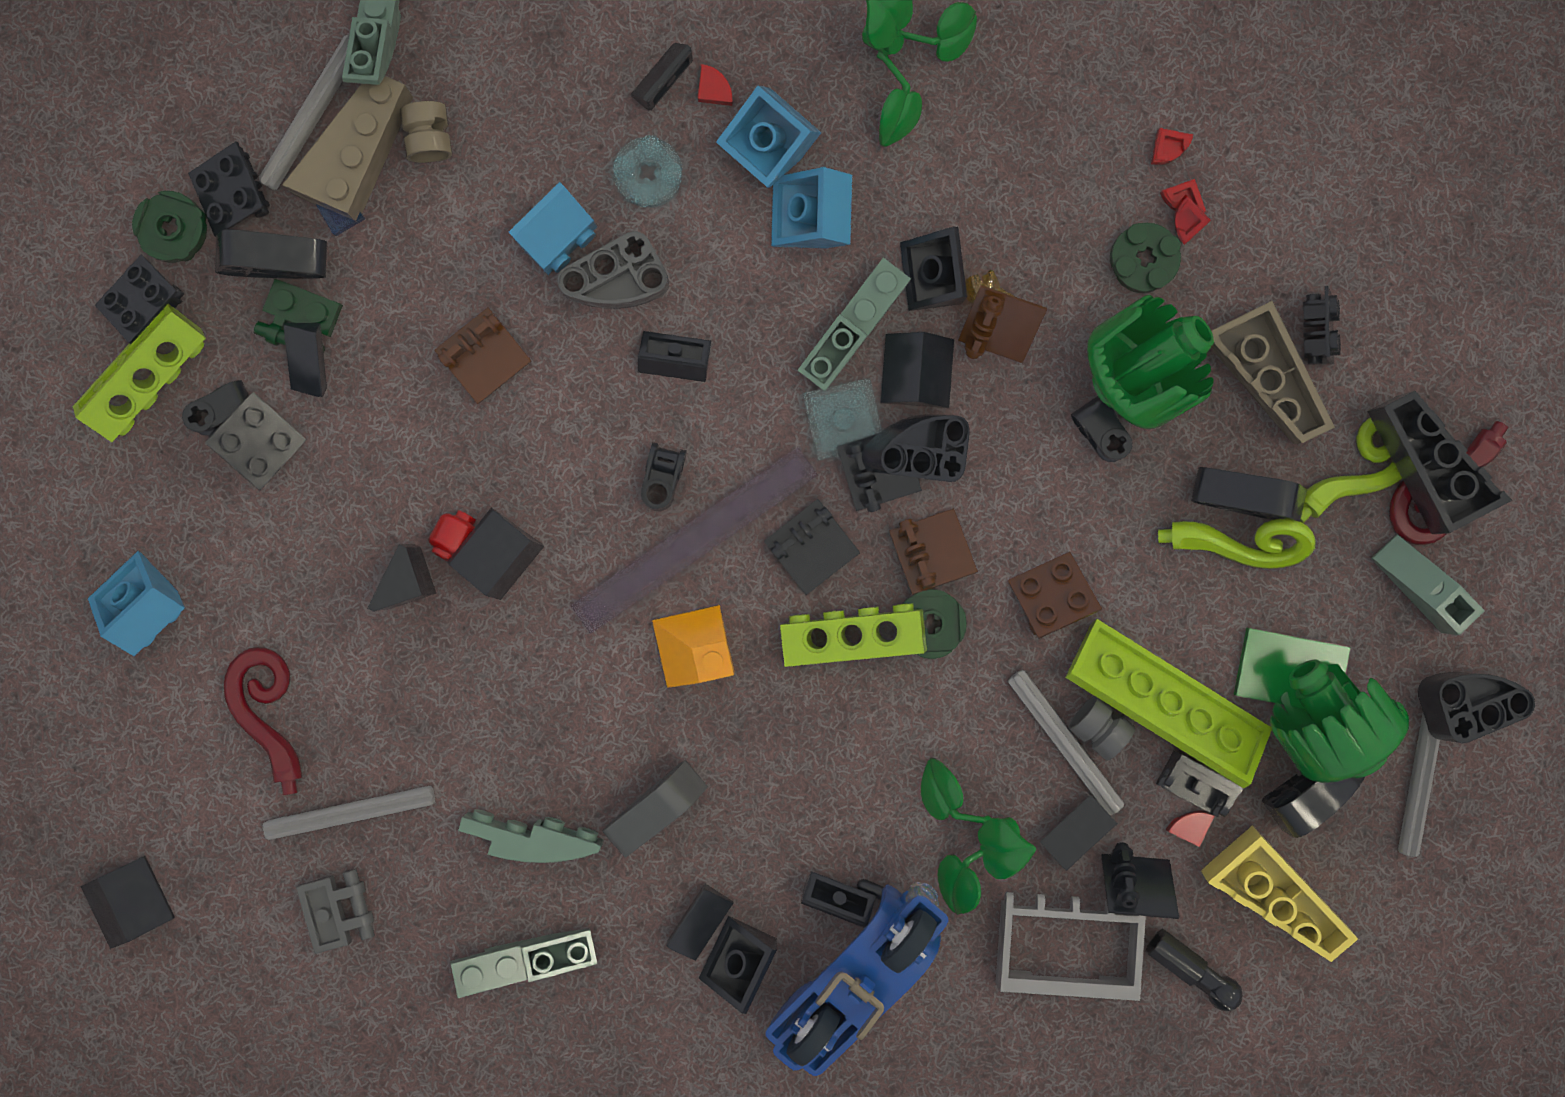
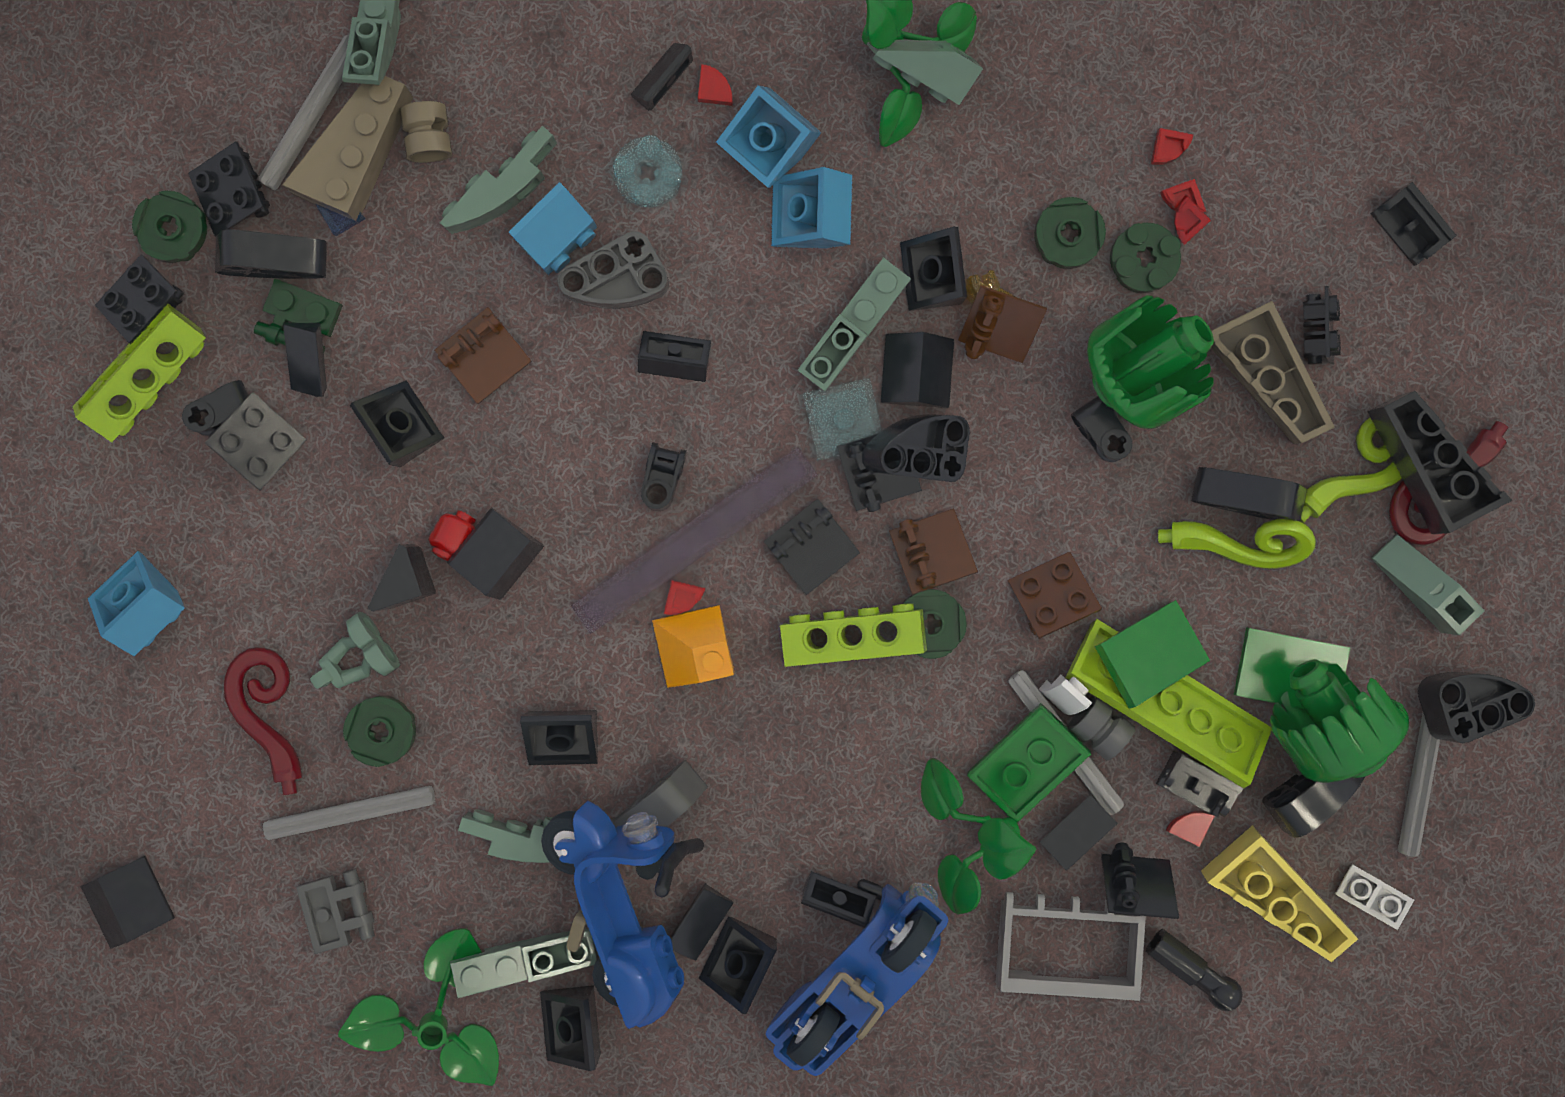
none -> sand green piece [310,612,400,689]
none -> green plant [338,928,499,1086]
none -> dark green plate [343,696,416,767]
none -> black slope [350,380,444,467]
none -> sand green slope [440,126,557,234]
none -> black slope [520,710,598,765]
none -> black slope [540,985,601,1071]
none -> blue piece [541,801,704,1029]
none -> red tile [664,580,705,615]
none -> sand green slope [867,40,983,105]
none -> green tile [967,703,1091,823]
none -> dark green plate [1034,197,1106,269]
none -> white slope [1039,675,1092,715]
none -> green tile [1095,600,1210,709]
none -> white slope [1335,864,1414,930]
none -> black hinge [1370,182,1457,266]

